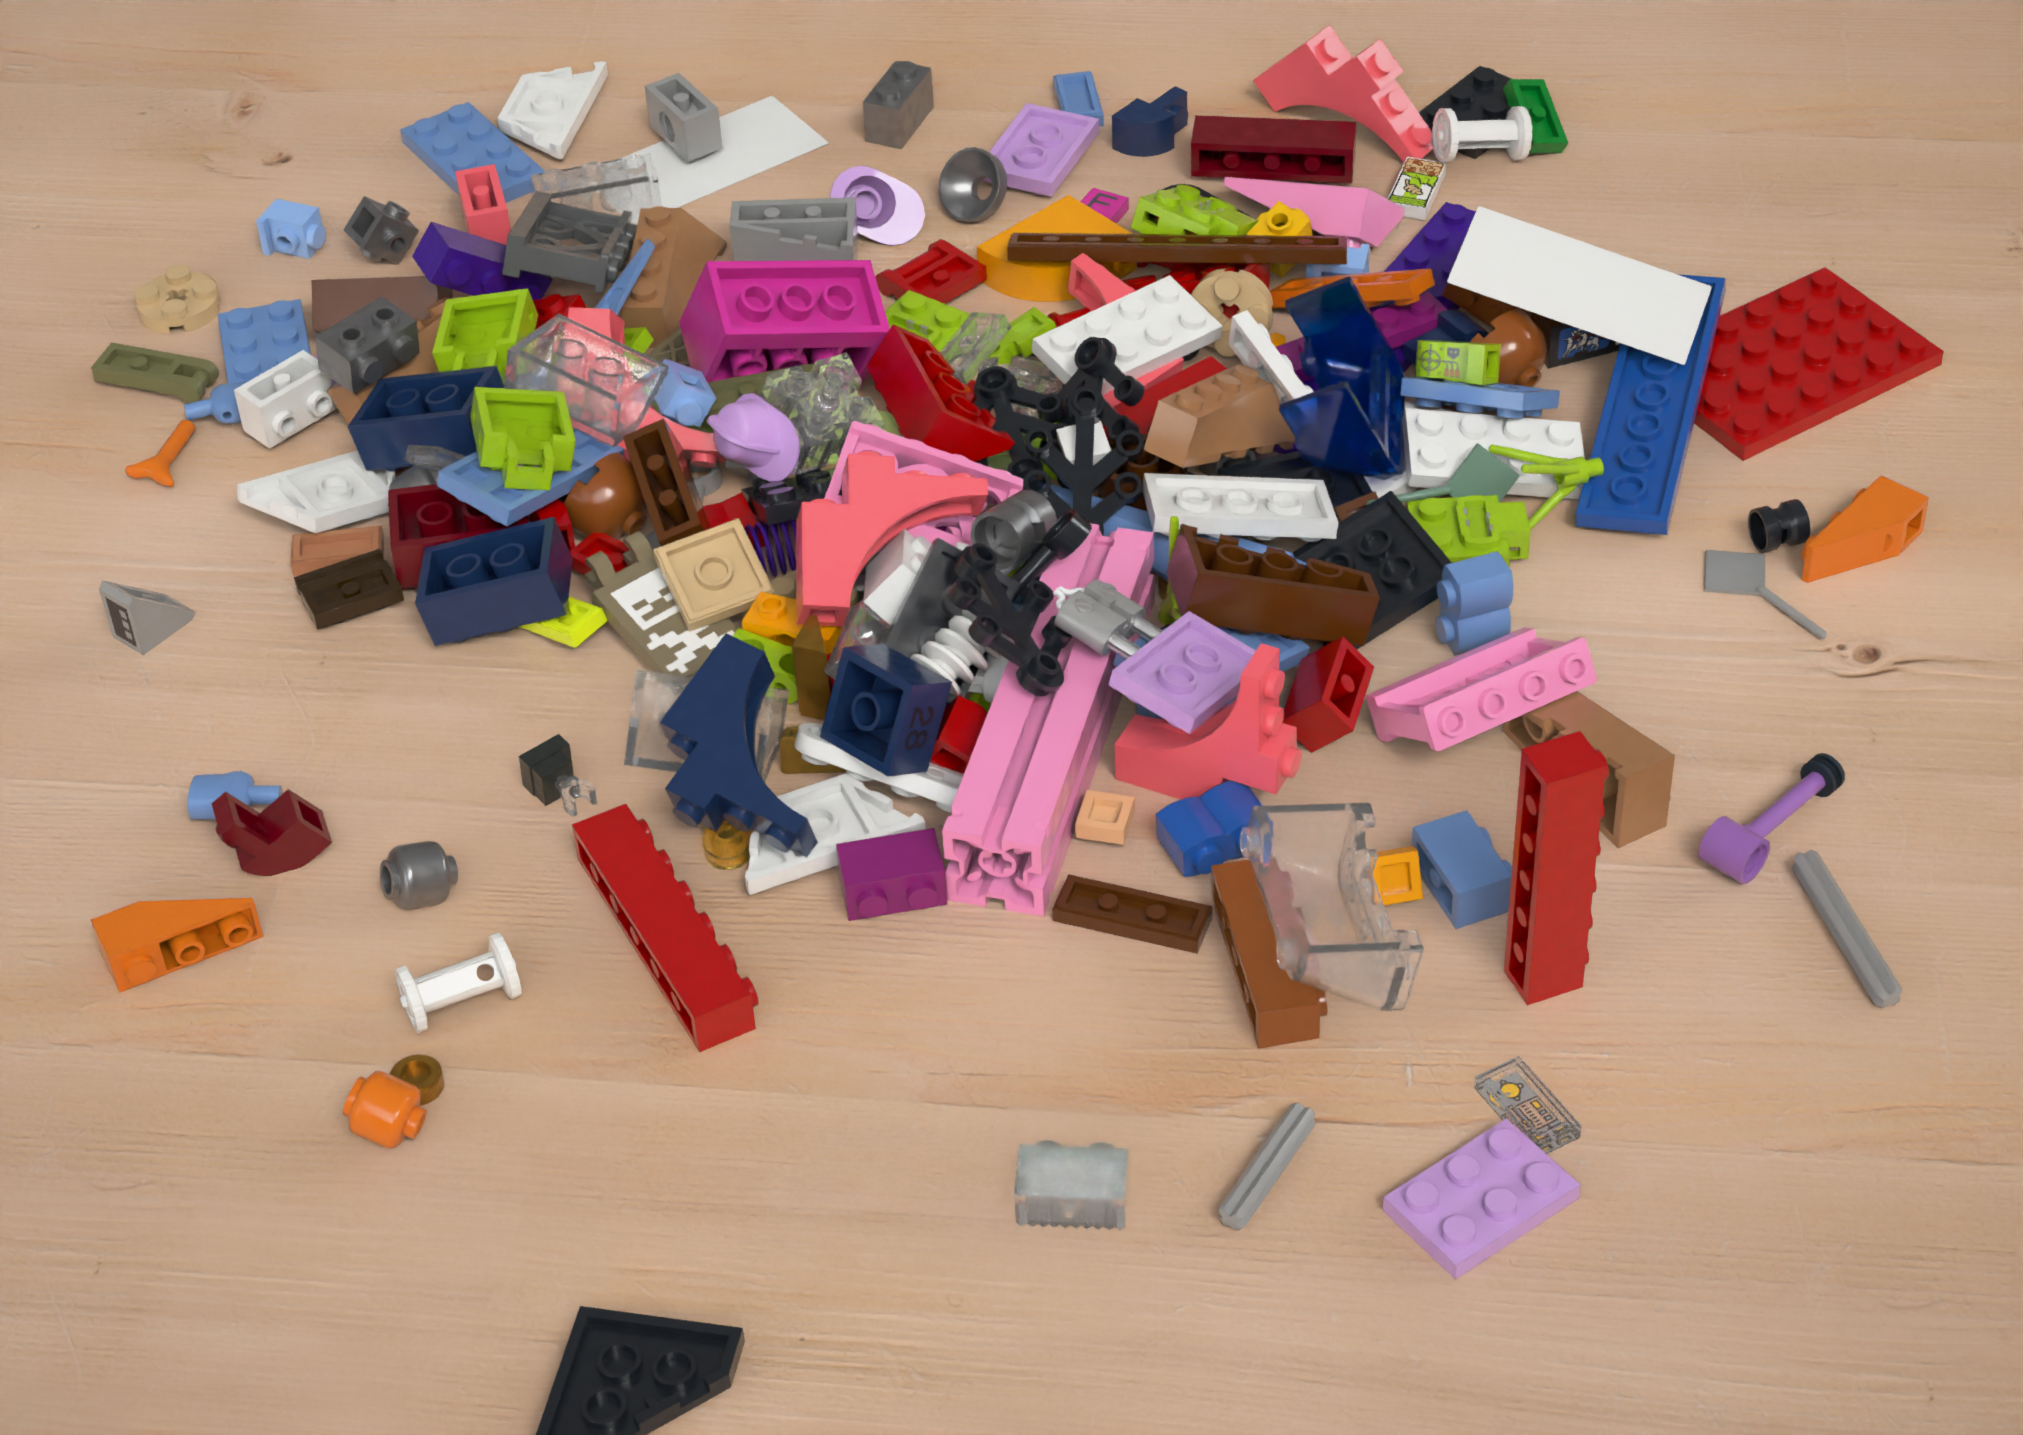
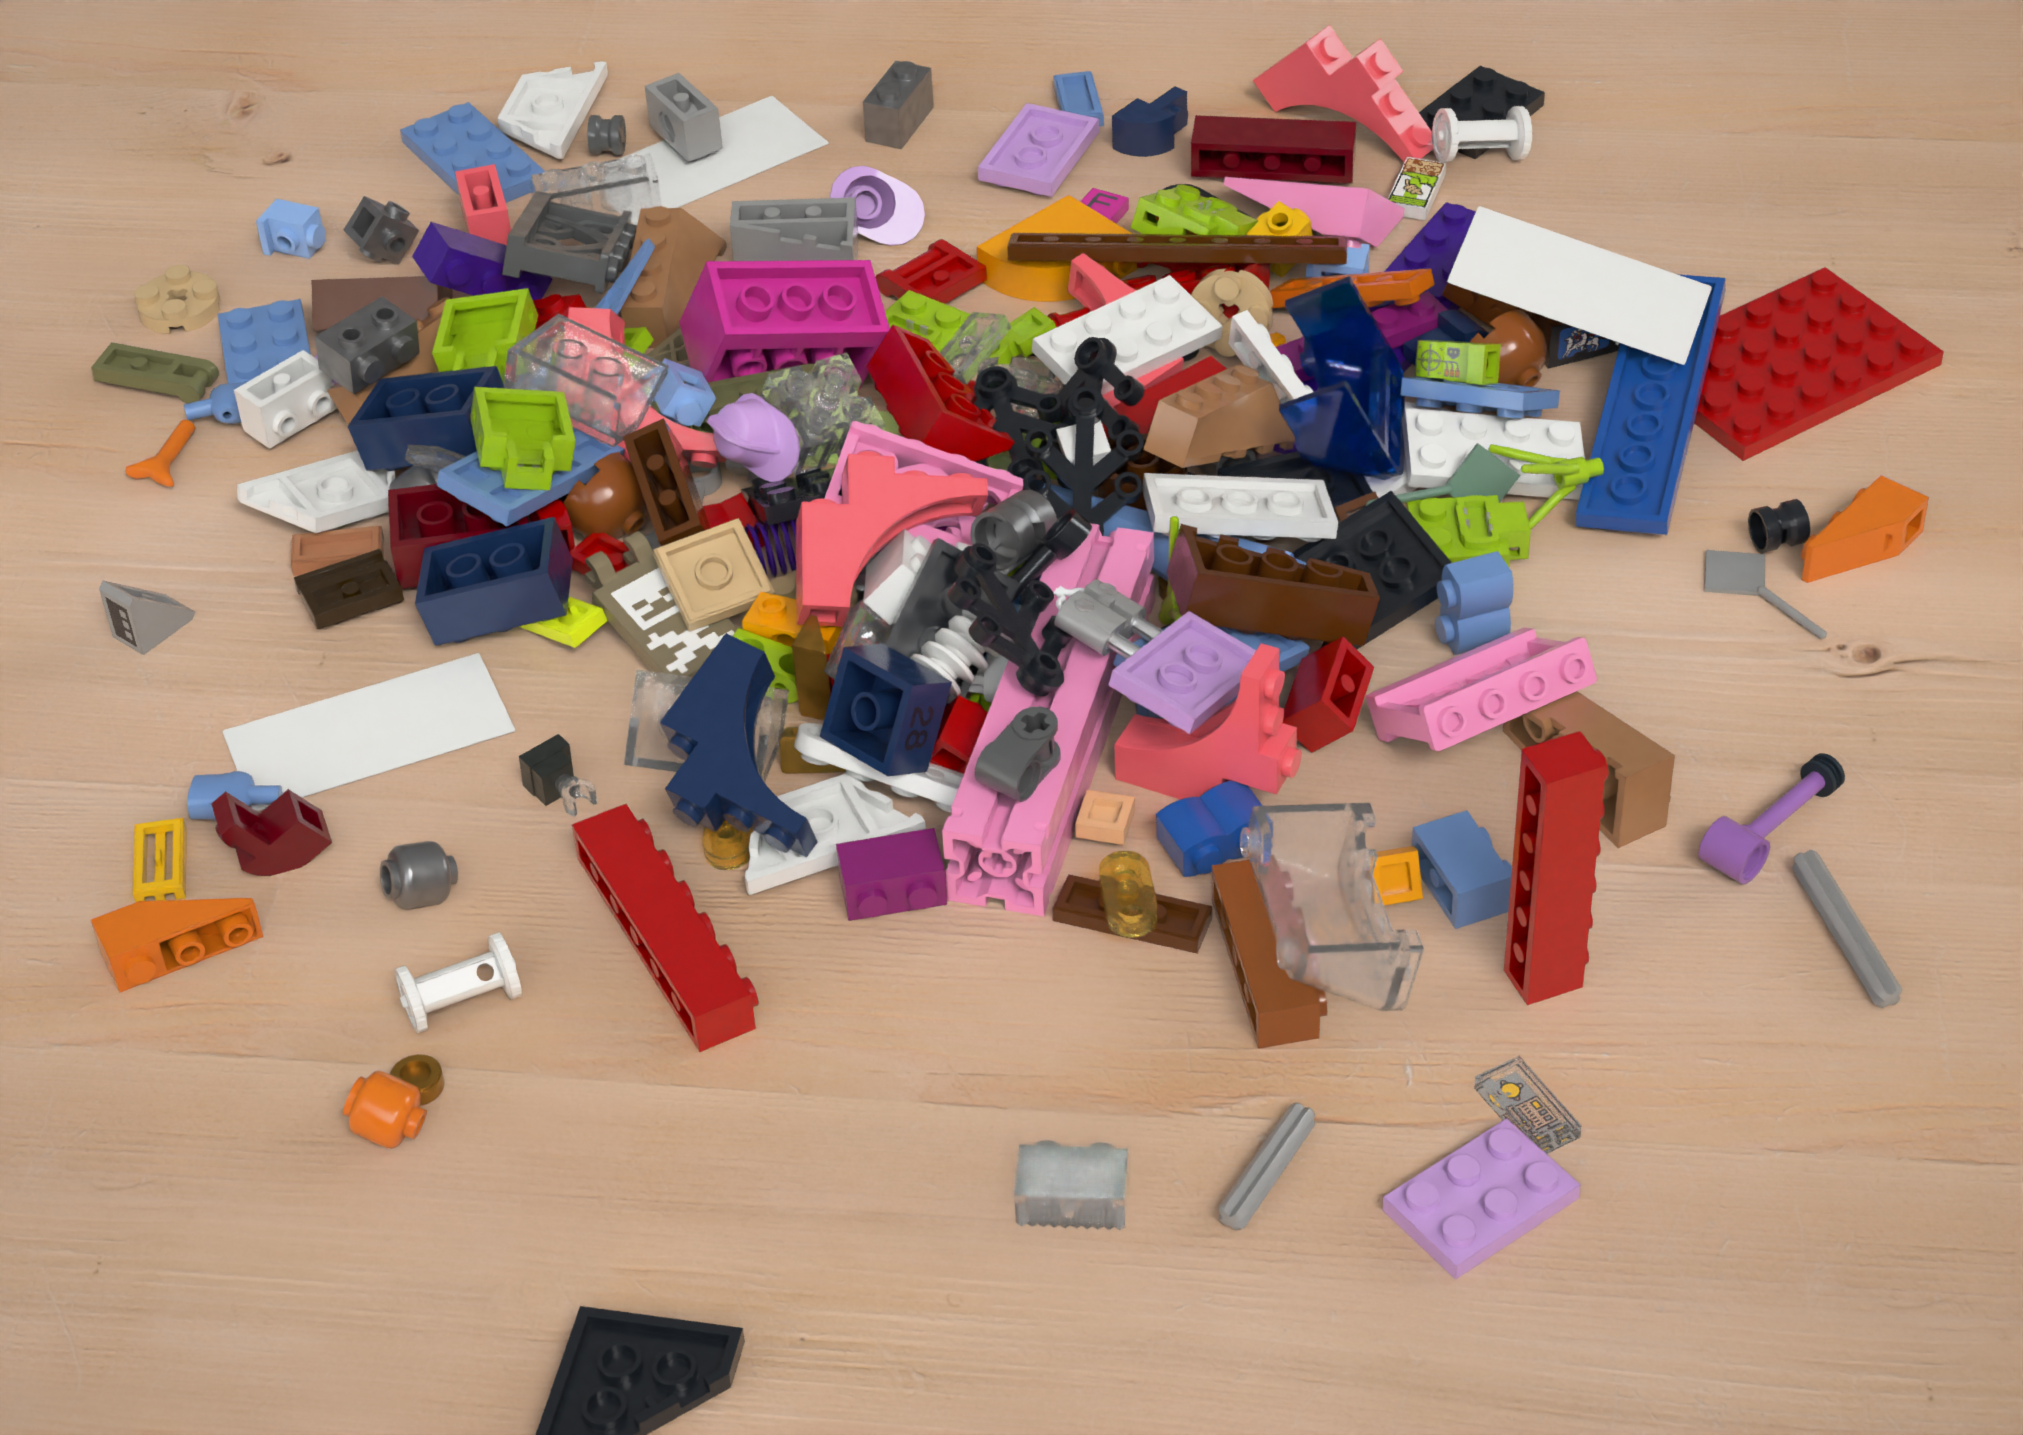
flat silver piece [939,147,1007,222] -> none
green plate [1503,79,1568,153] -> none
none -> yellow tile [133,818,187,902]
none -> white sticker [222,653,515,811]
none -> dark grey wheel [587,115,626,155]
none -> dark grey piece [975,706,1061,802]
none -> clear yellow plate [1099,851,1158,938]

